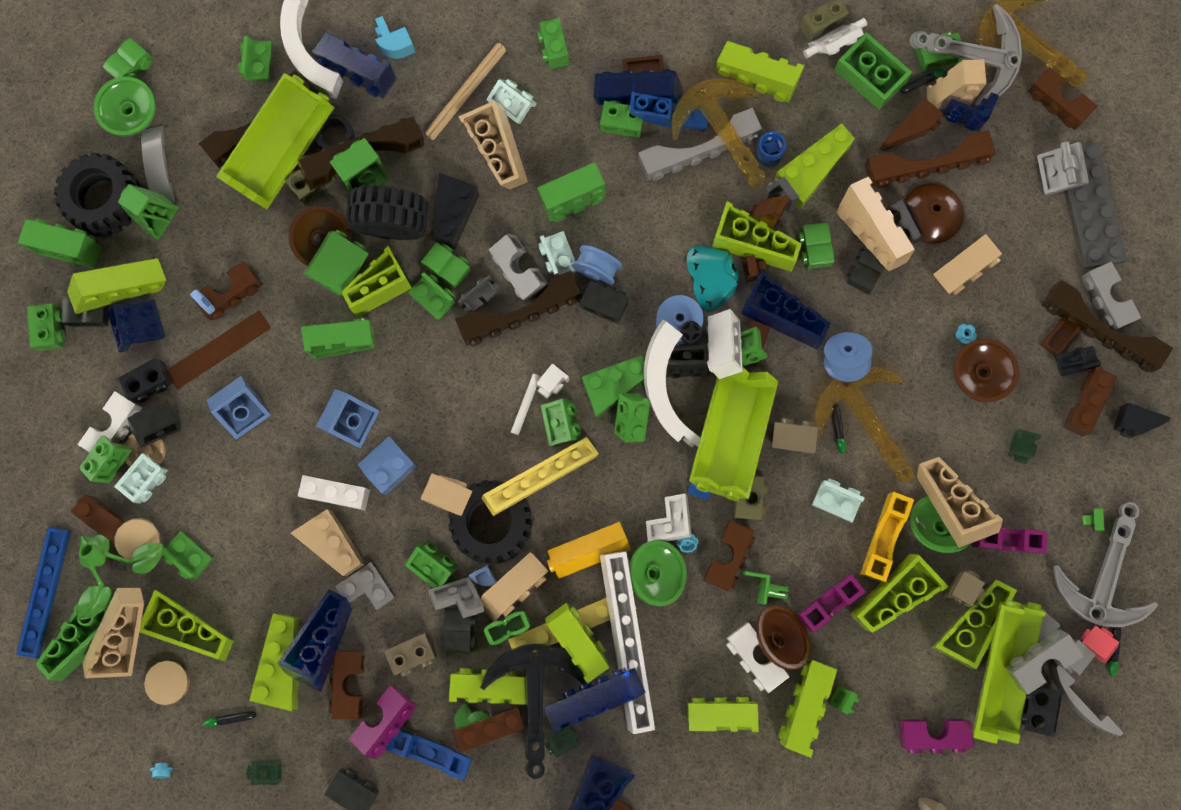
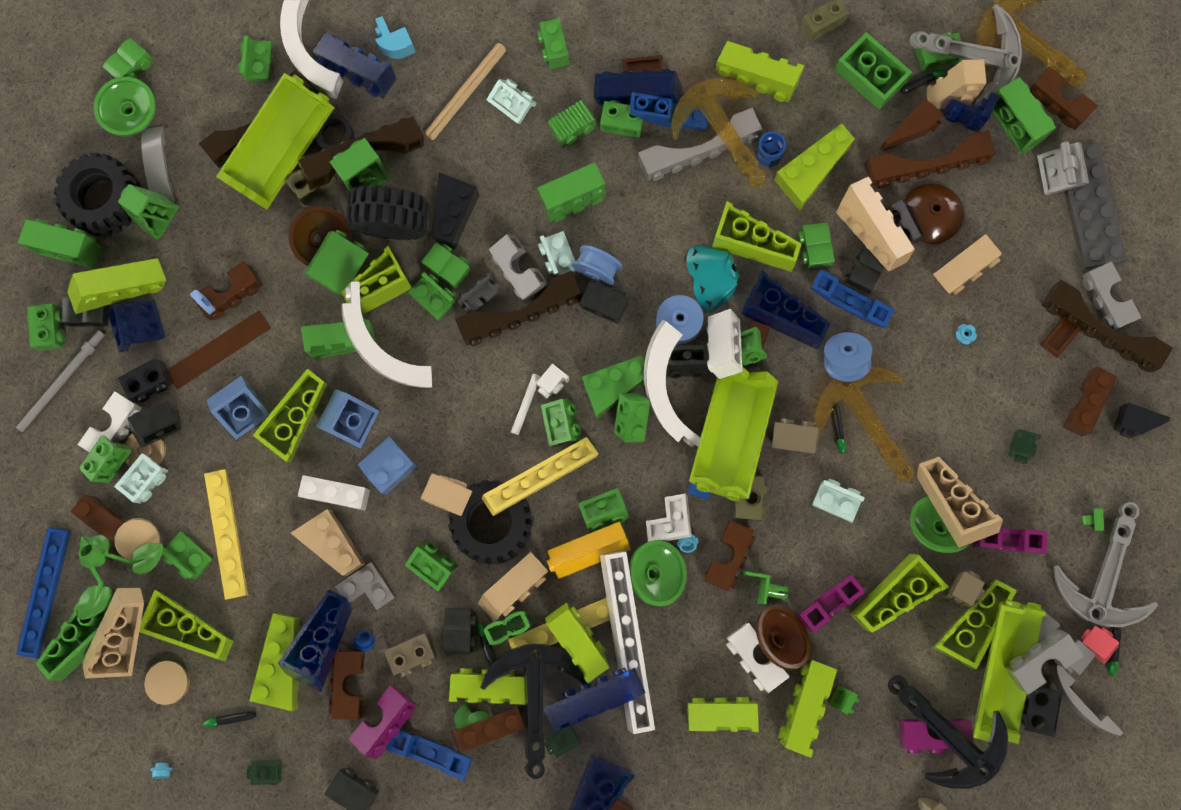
light grey plate [428,577,484,618] -> none
tan wedge [459,101,528,189] -> none
light blue tile [469,565,497,586] -> none
black wheel [679,321,702,344] -> none
reddish brown tile [742,255,767,282] -> none
reddish brown slope [749,195,790,230] -> none
dark grey bracket [764,176,799,213] -> none
white plate [803,18,867,59] -> none
yellow arch [860,492,914,582] -> none
reddish brown dish [954,339,1019,403] -> none
black hips [1055,346,1101,376] -> none
none -> light grey bar [16,330,105,432]
none -> light yellow plate [204,469,248,600]
none -> lime wedge [253,369,327,463]
none -> white arch [341,282,432,388]
none -> blue plate [353,631,376,651]
none -> black piece [477,622,496,667]
none -> bright green brick [548,100,596,147]
none -> bright green bracket [578,488,629,534]
none -> blue slope [811,270,895,328]
none -> black piece [888,675,1008,789]
none -> bright green brick [987,77,1056,155]

